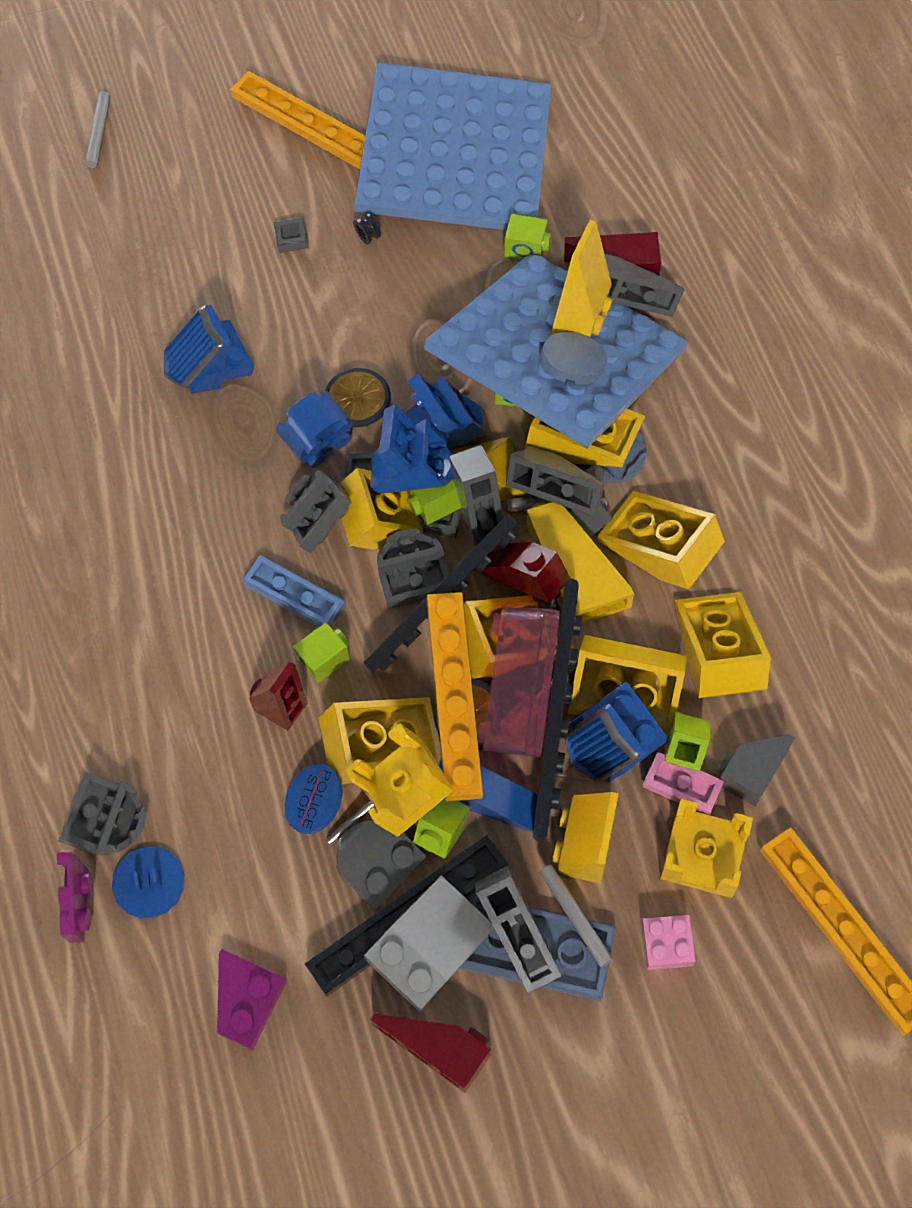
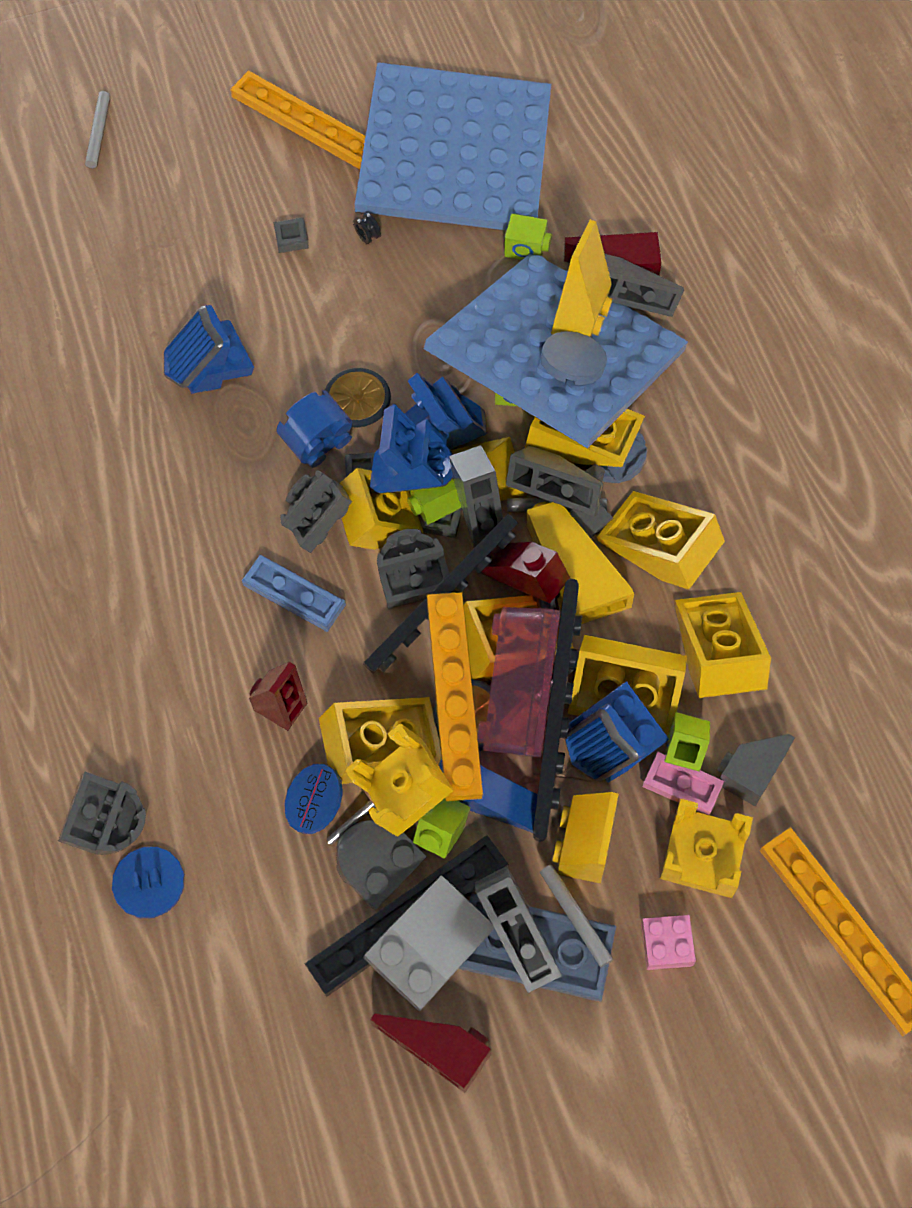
magenta wing [57,852,94,943] -> none
magenta wing [217,949,287,1051] -> none
lime brick [293,622,350,684] -> none

